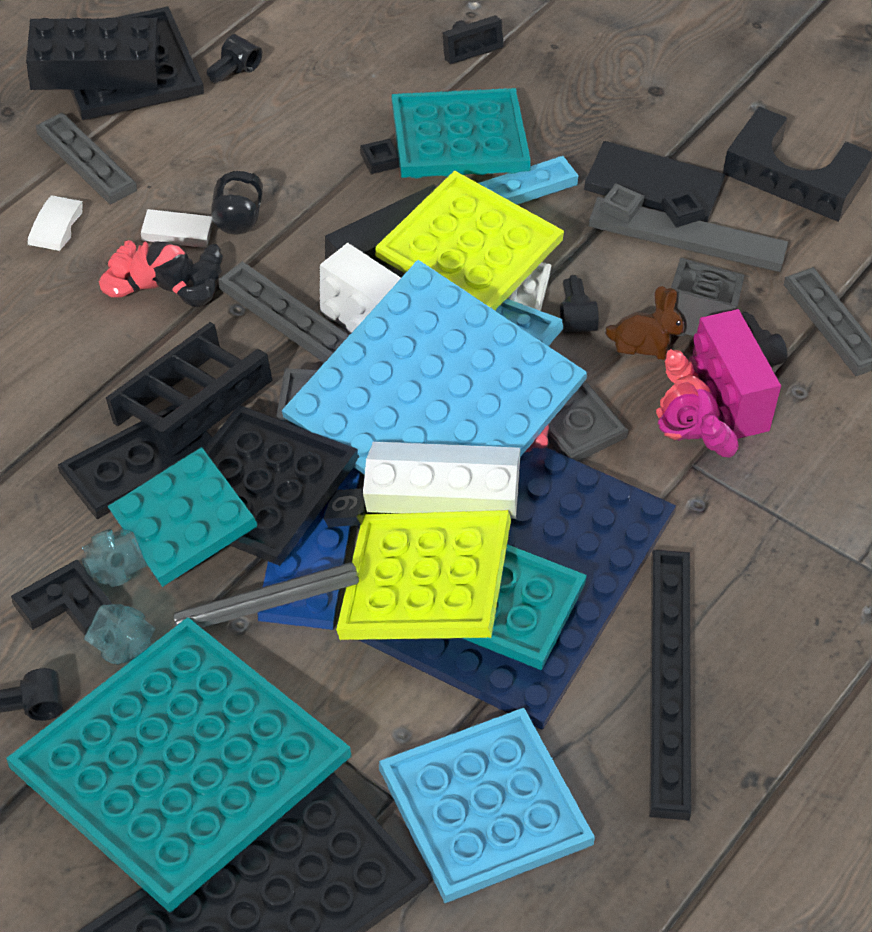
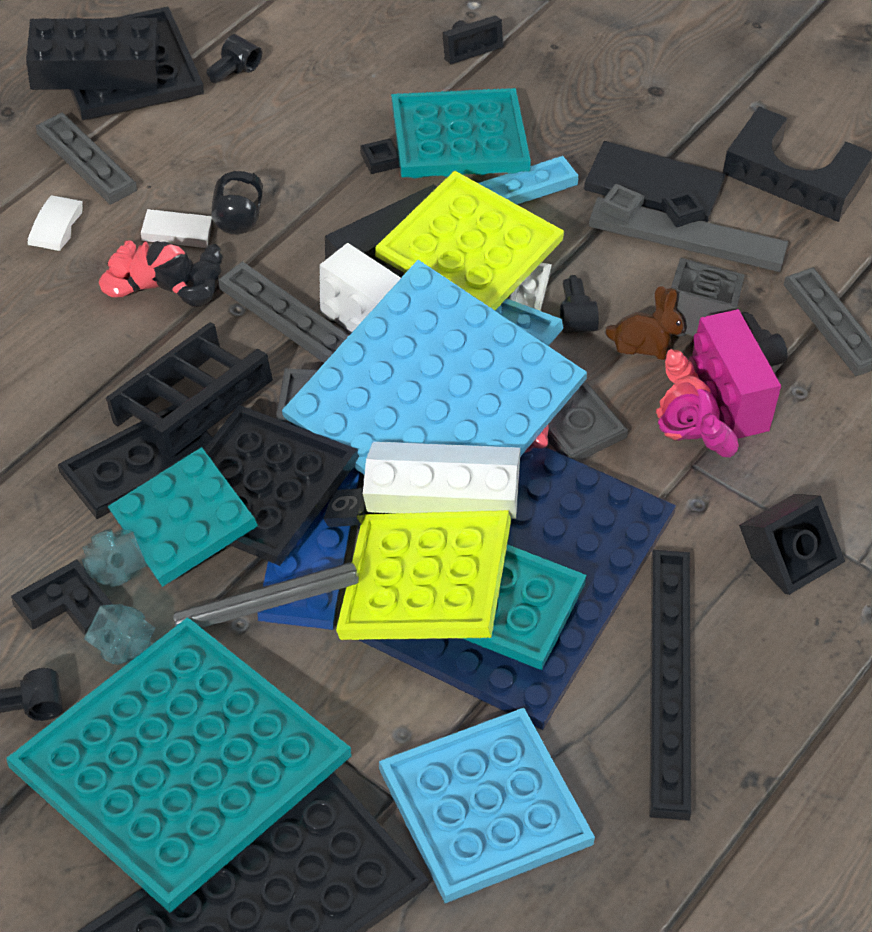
none -> black slope [739,494,845,595]

